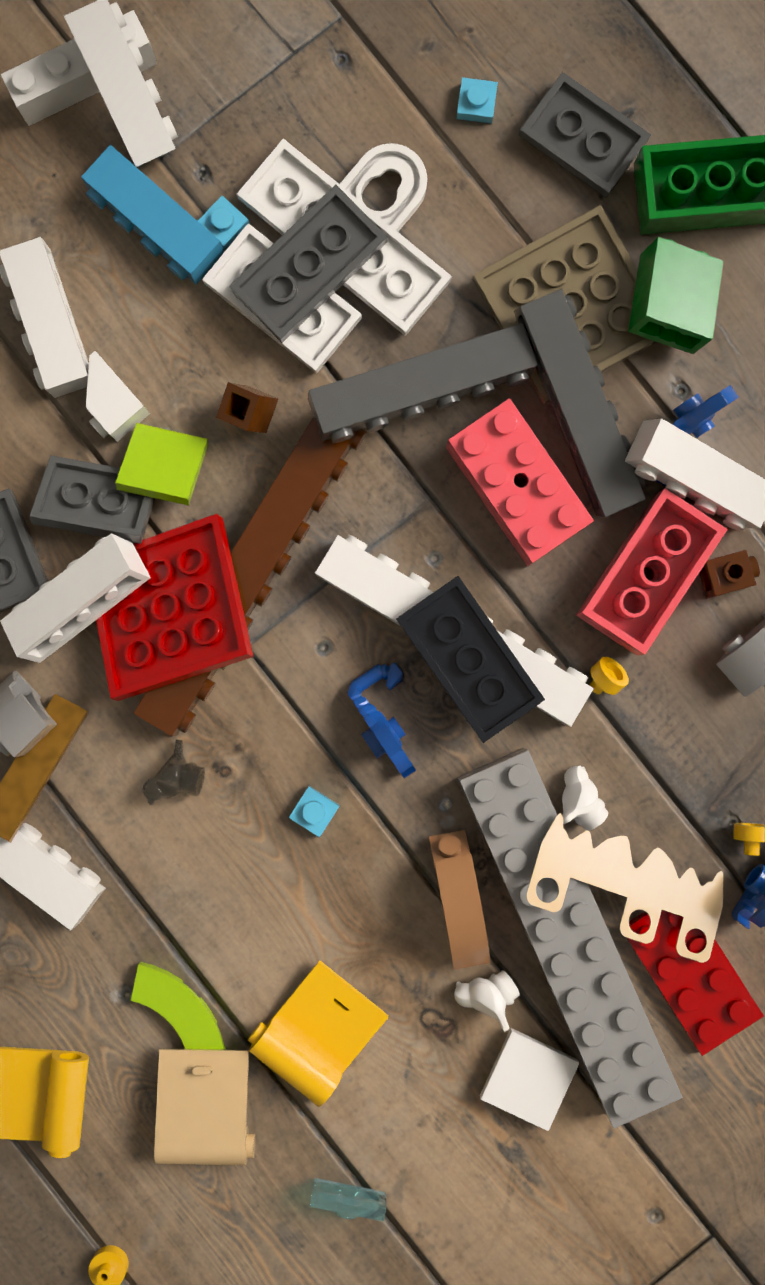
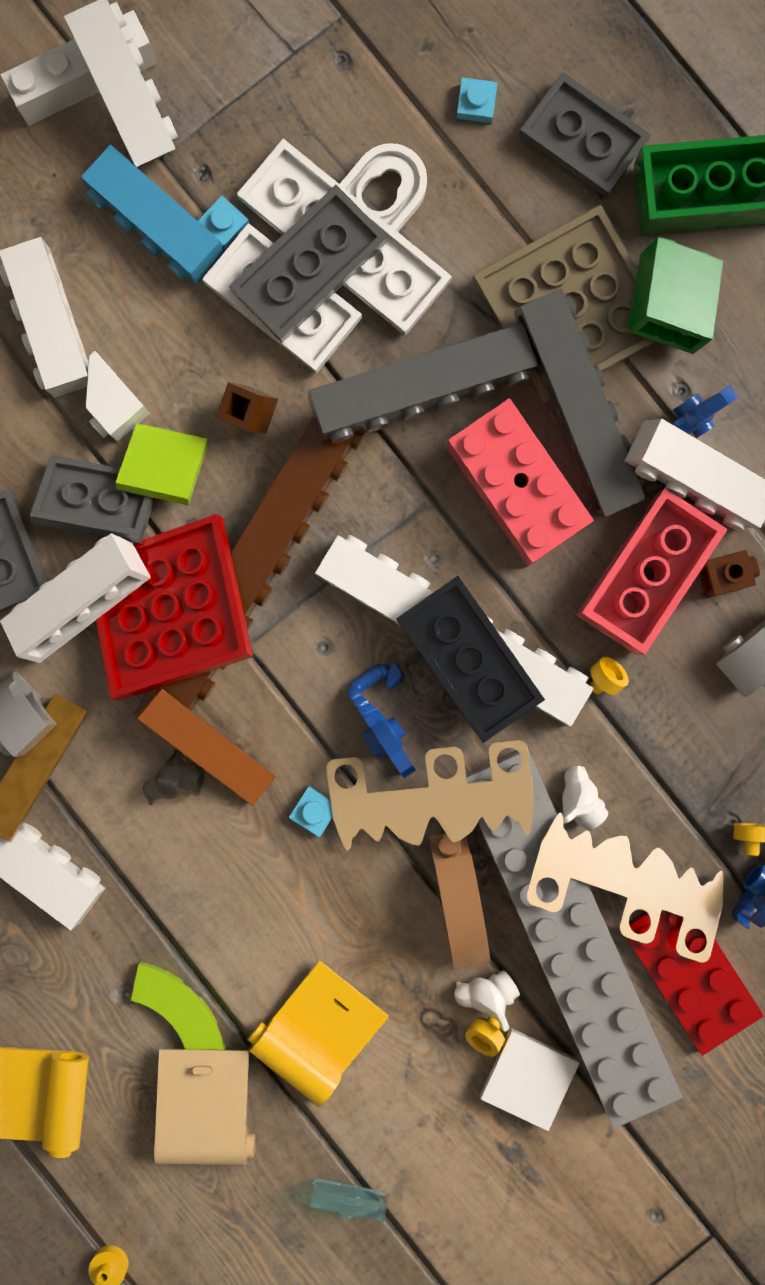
none -> dark orange tile [136,687,276,806]
none -> tan piece [326,740,535,852]
none -> yellow tile [465,1017,505,1057]

